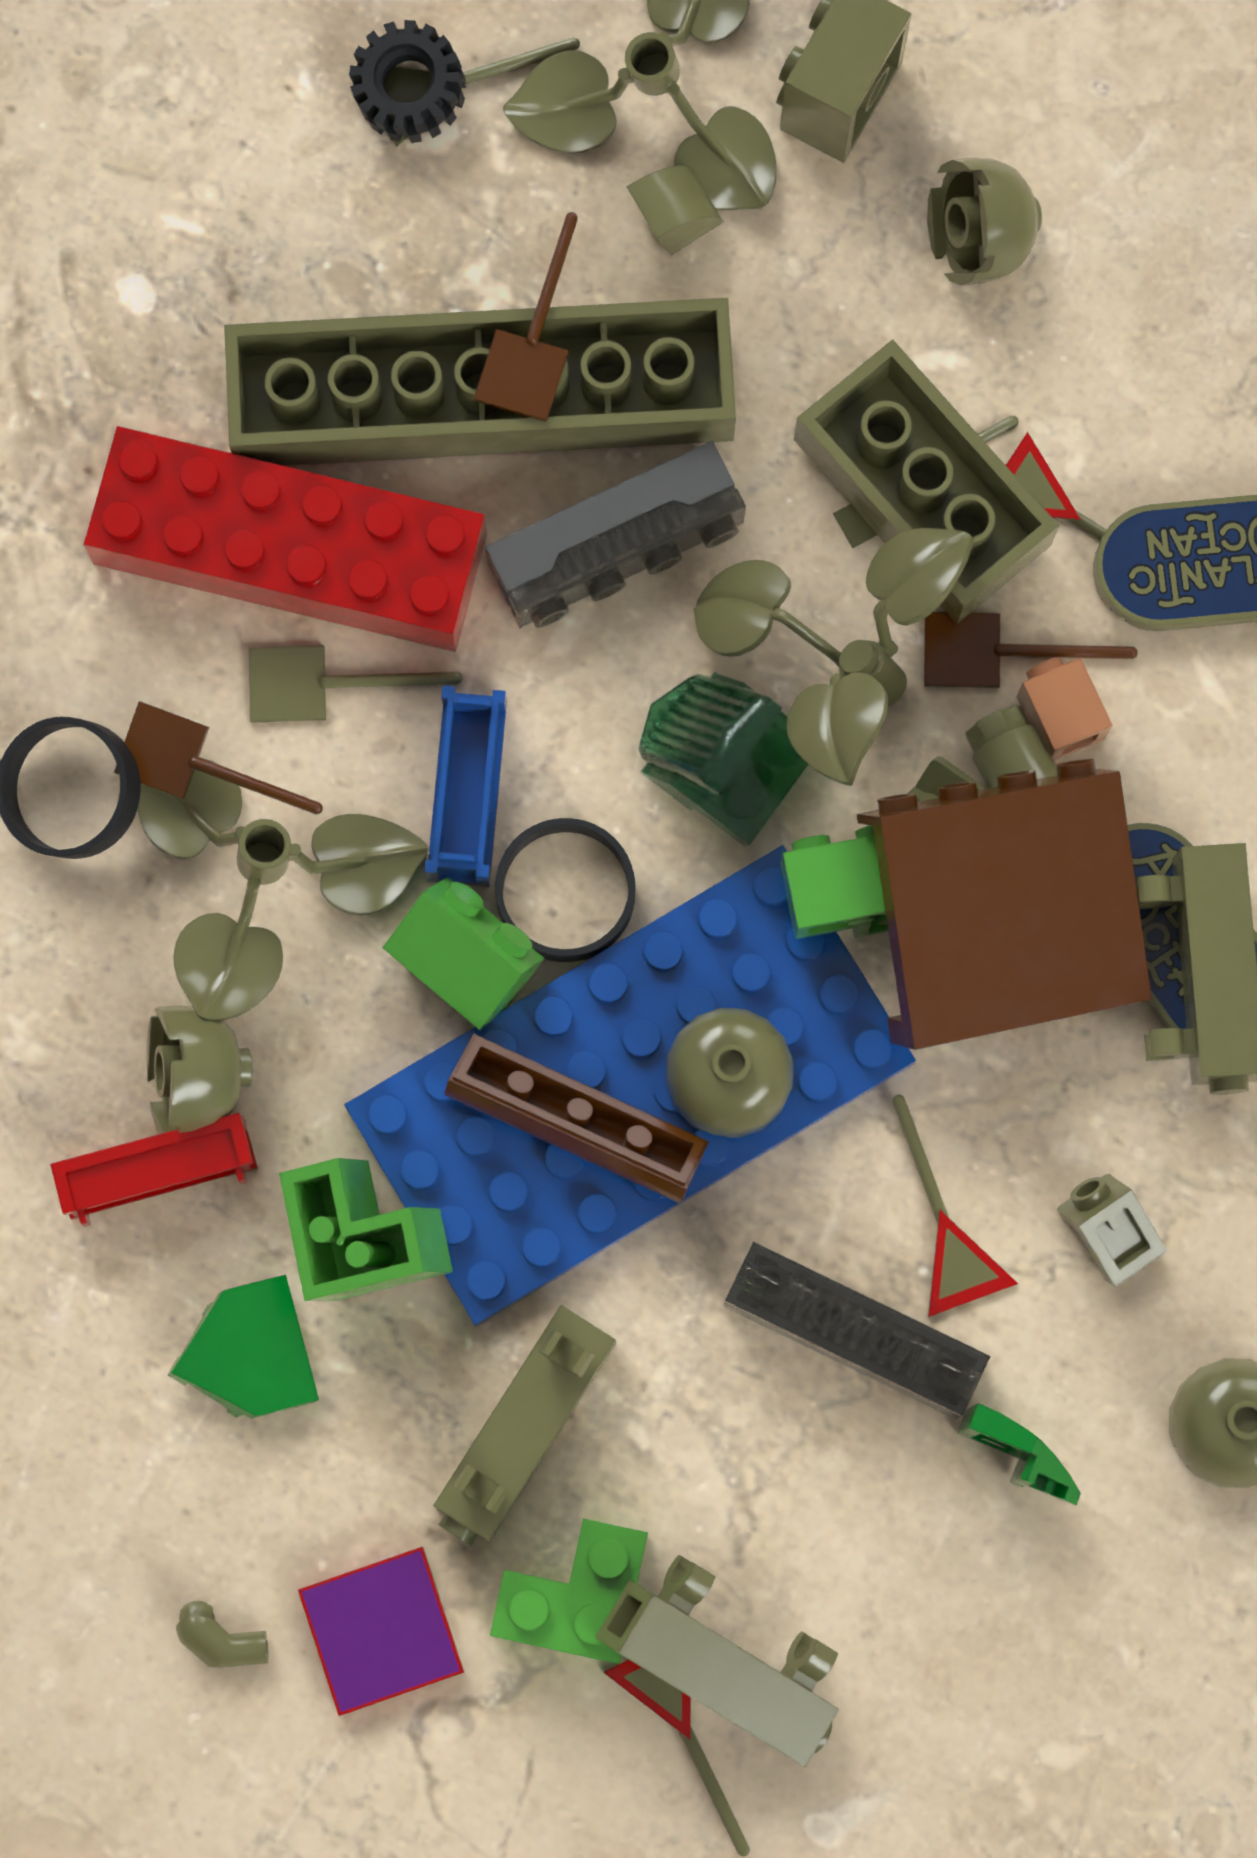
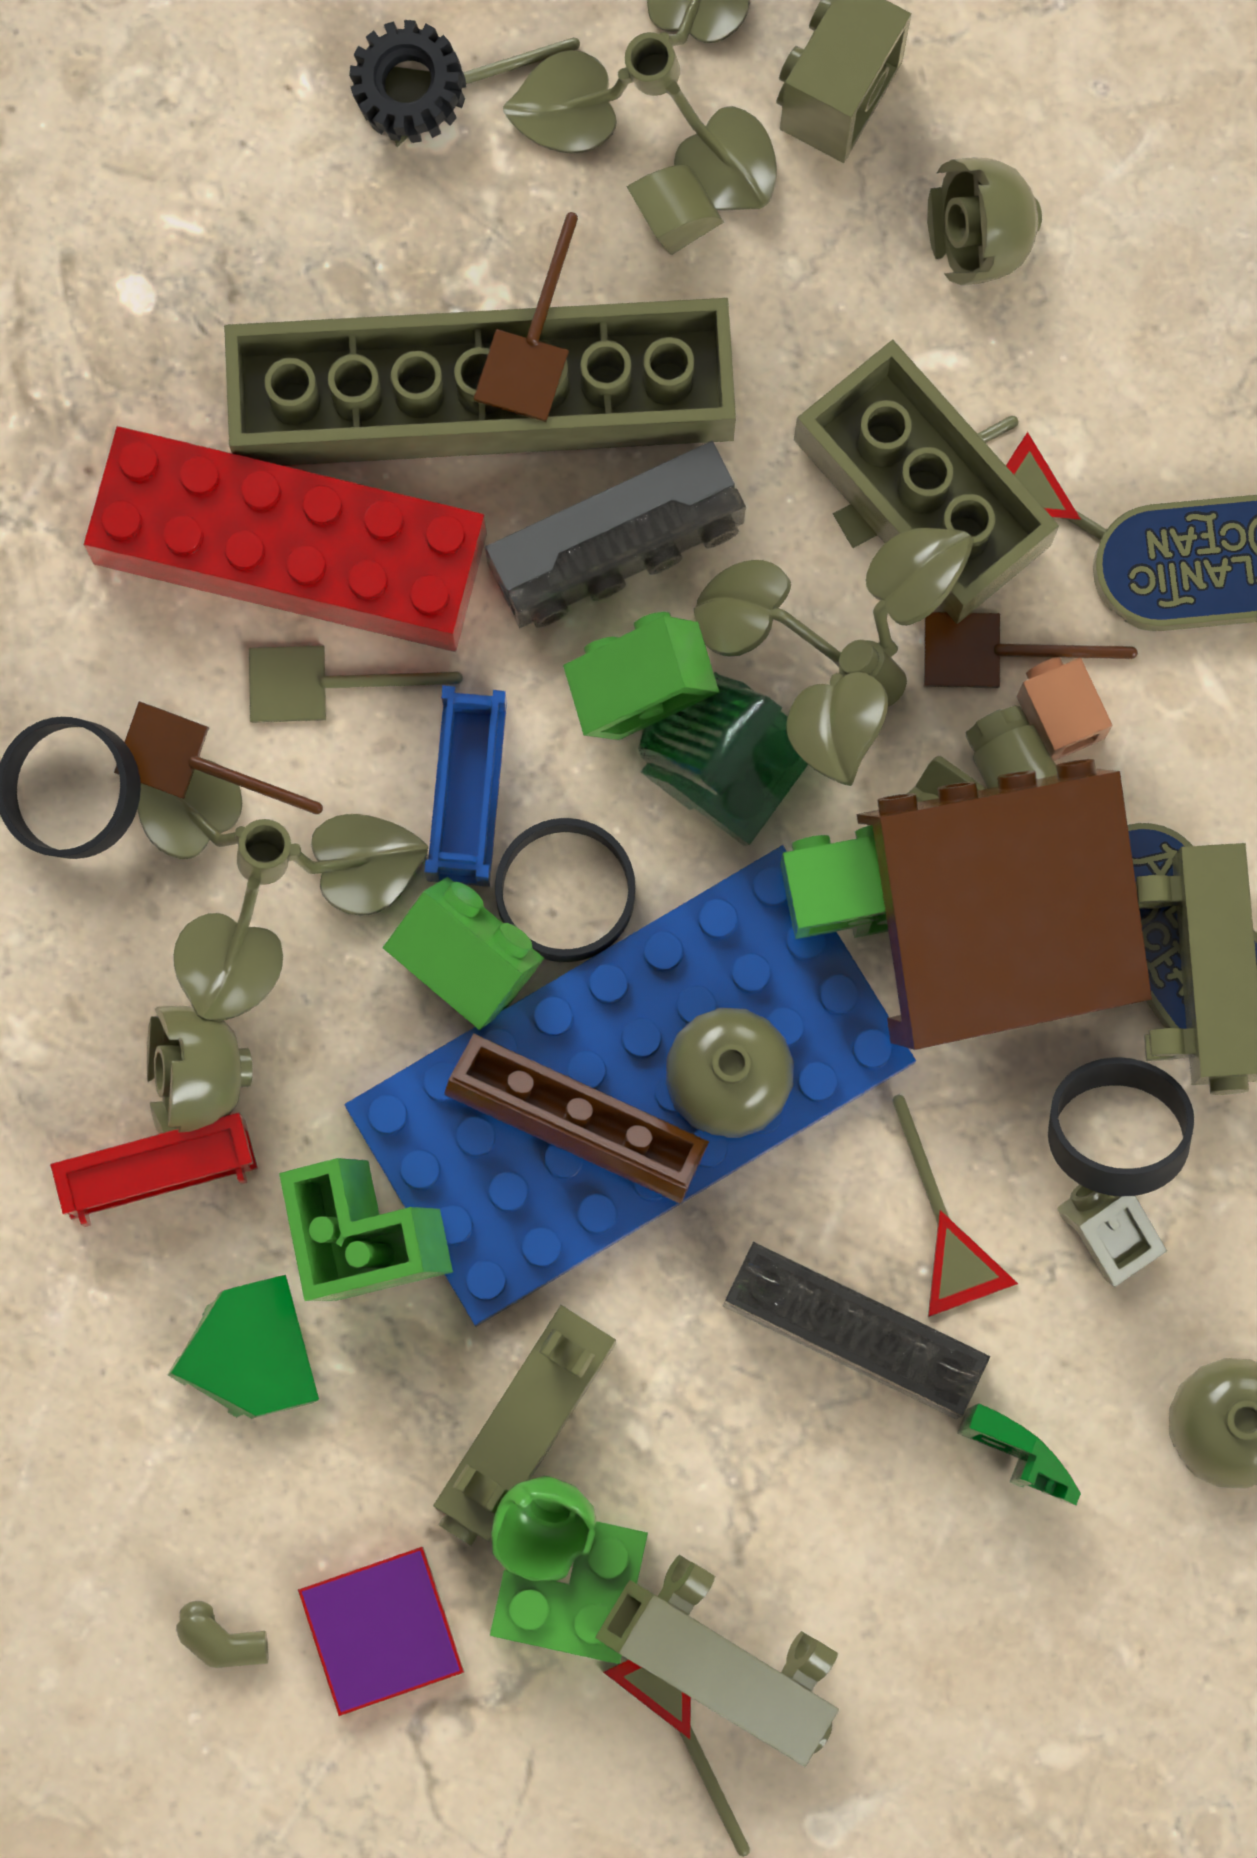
none -> bright green hair [491,1476,597,1581]
none -> bright green brick [563,612,719,740]
none -> black tyre [1048,1057,1194,1196]

